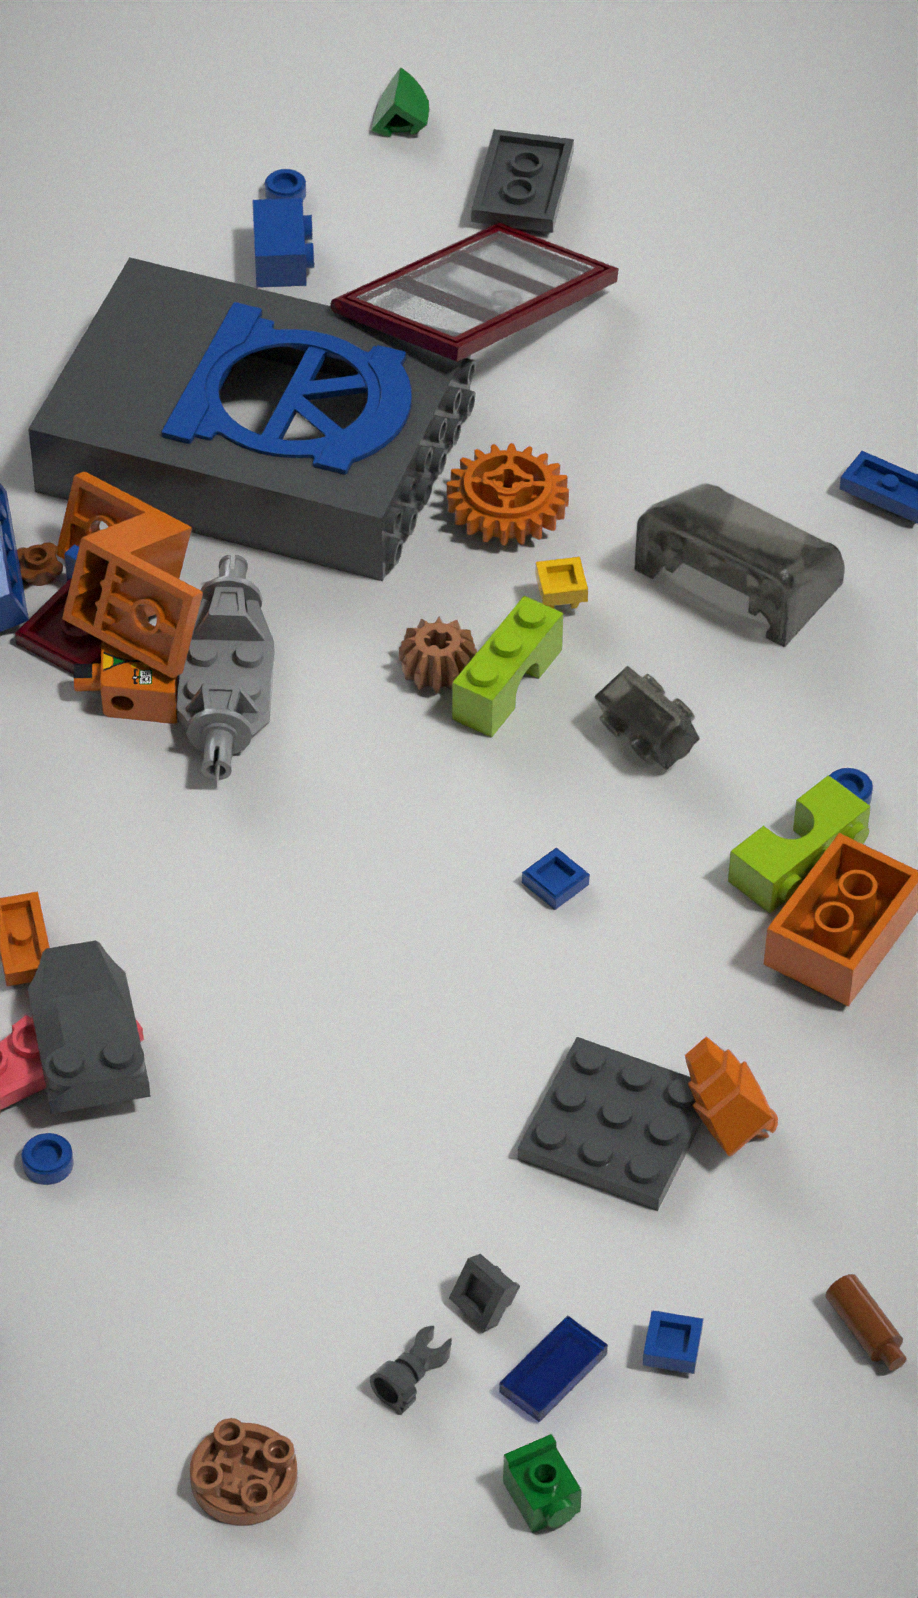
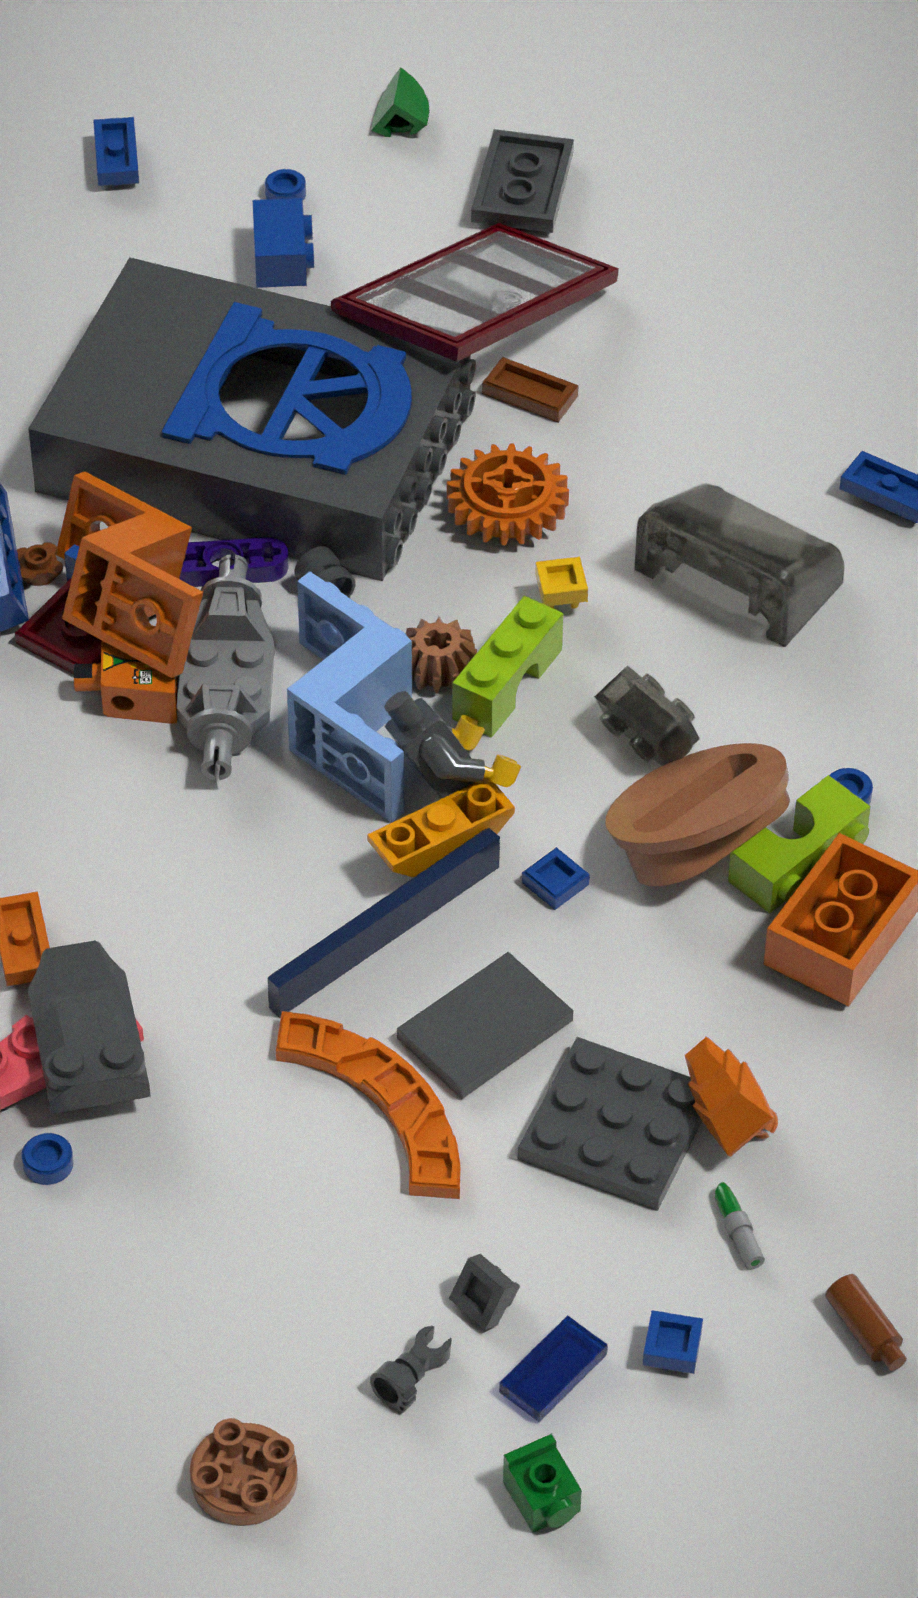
none -> blue plate [93,117,139,186]
none -> dark purple beam [179,537,289,587]
none -> dark blue tile [267,828,500,1018]
none -> orange tile [276,1011,460,1199]
none -> light blue bracket [287,572,412,823]
none -> dark grey wheel [294,546,356,598]
none -> light orange slope [367,779,515,877]
none -> dark grey torso [384,691,521,799]
none -> dark grey tile [397,952,574,1099]
none -> dark orange tile [482,357,579,423]
none -> nougat piece [605,743,790,886]
none -> light grey piece [715,1182,765,1269]

